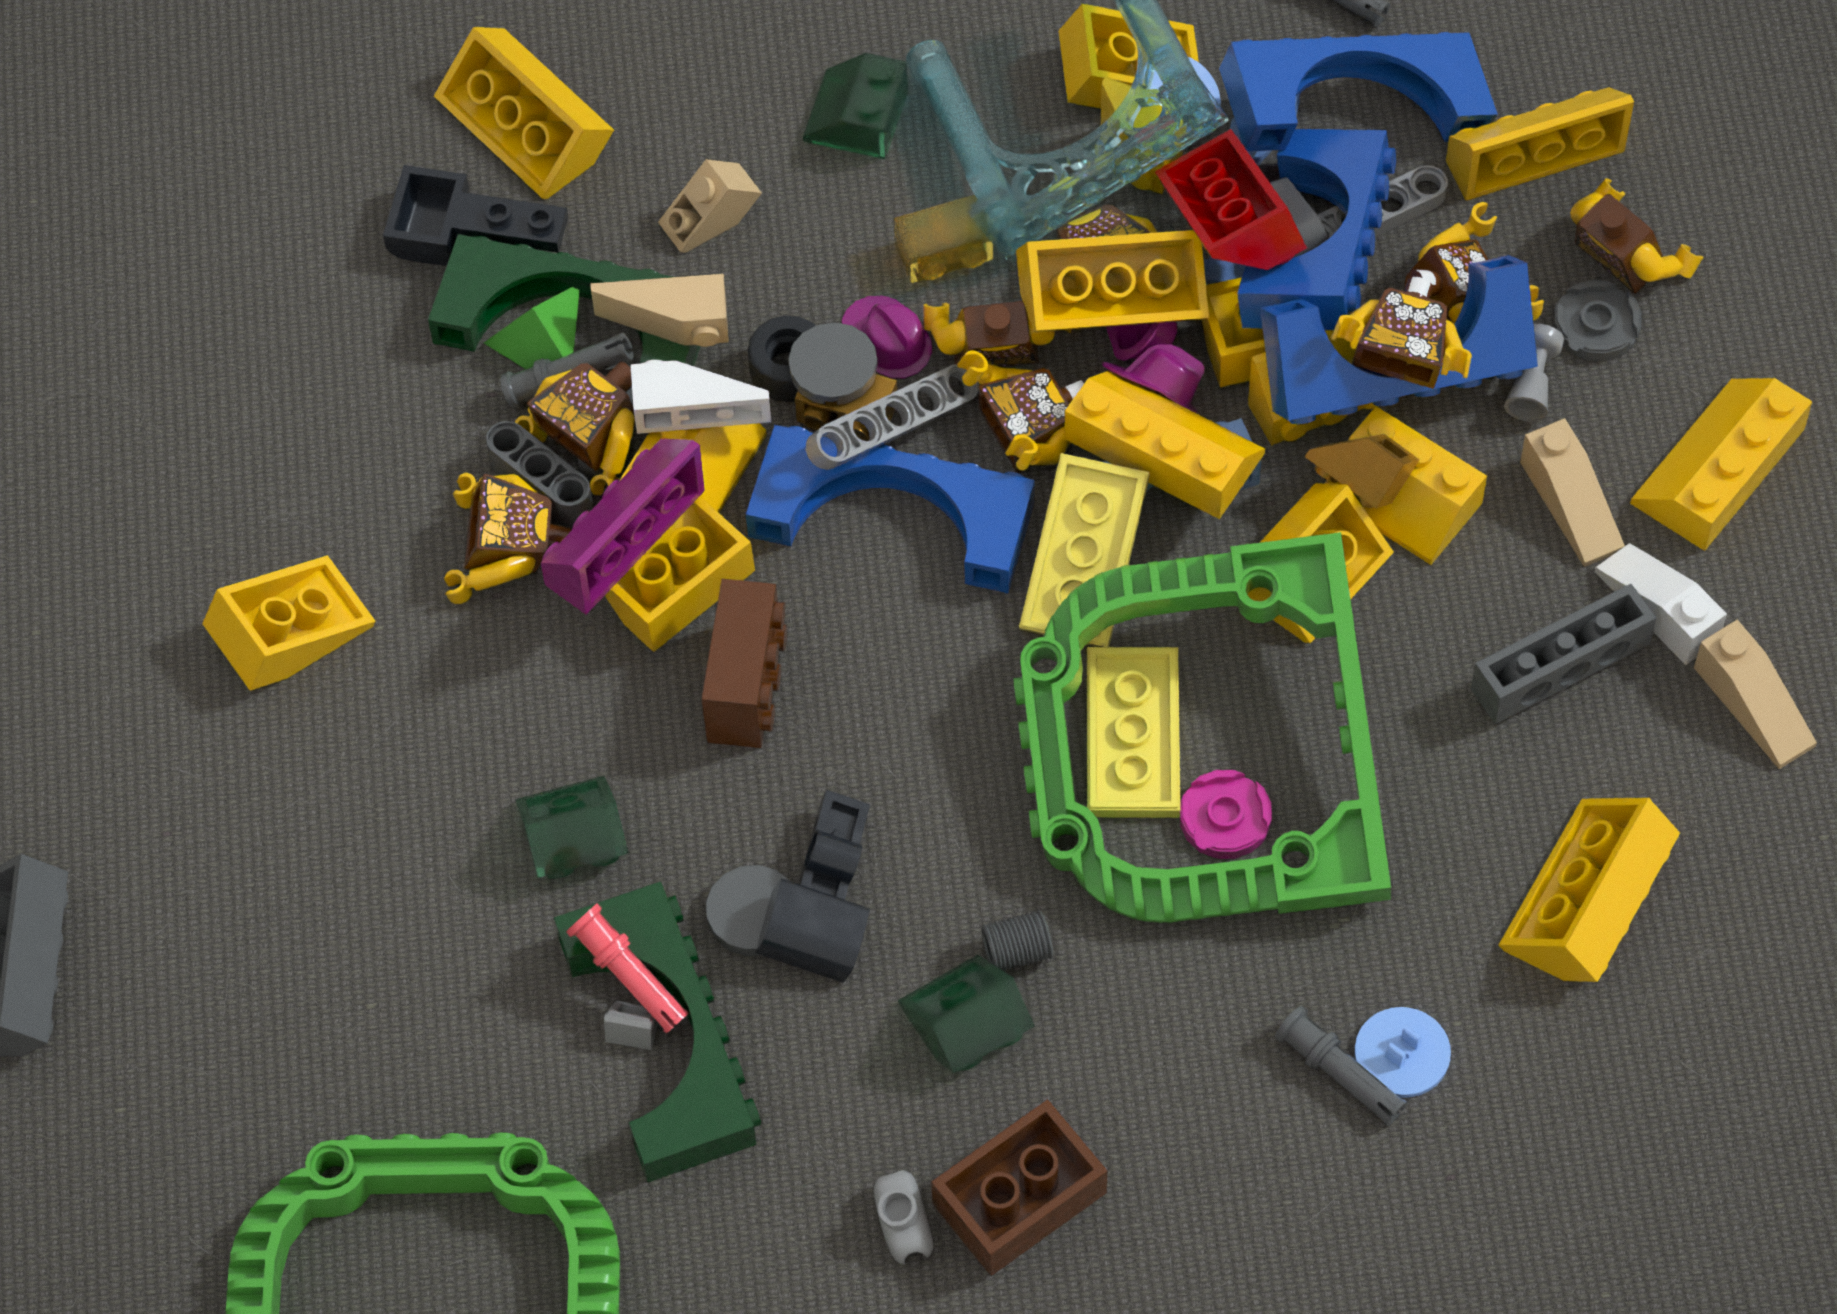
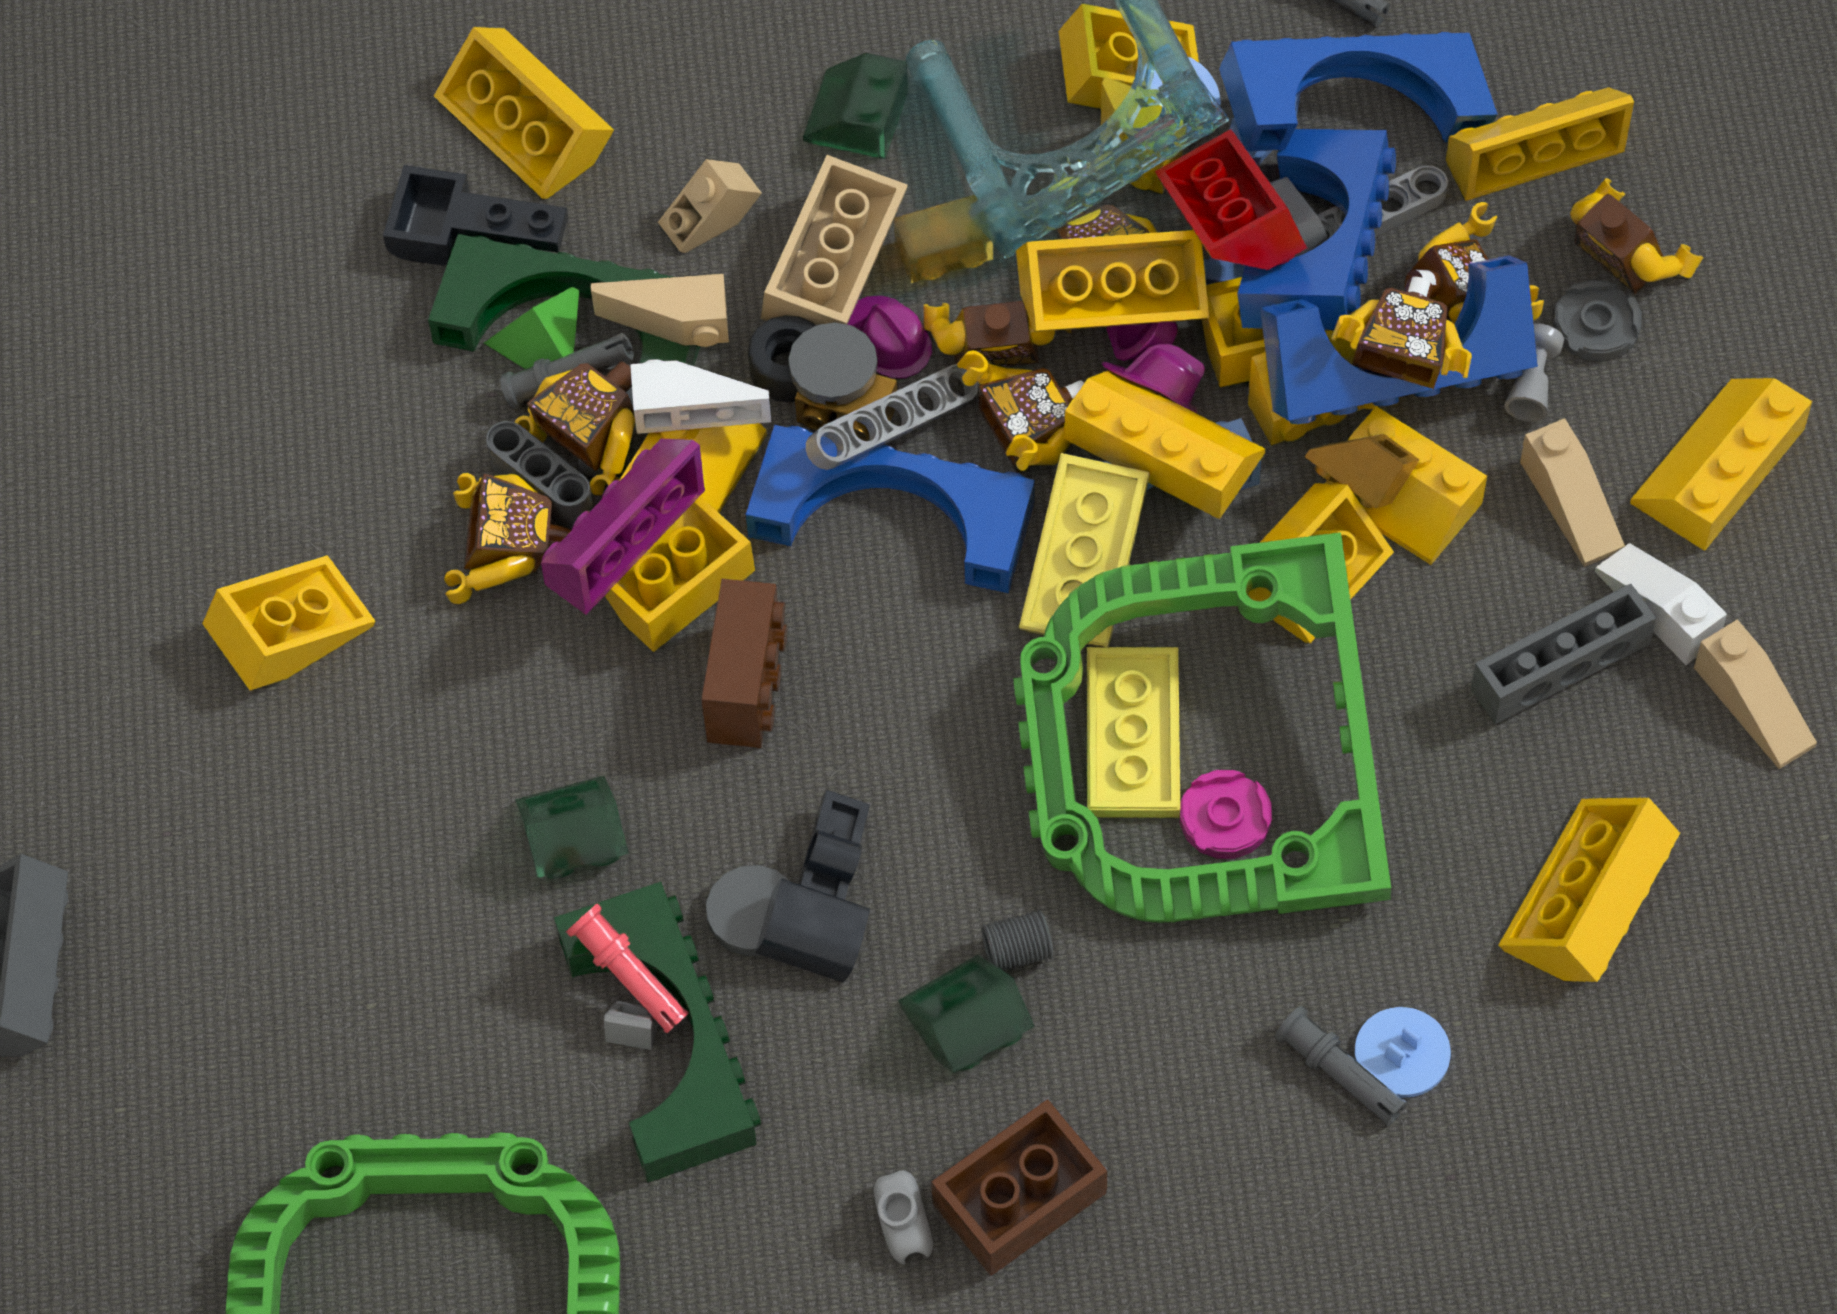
none -> tan slope [761,155,908,325]

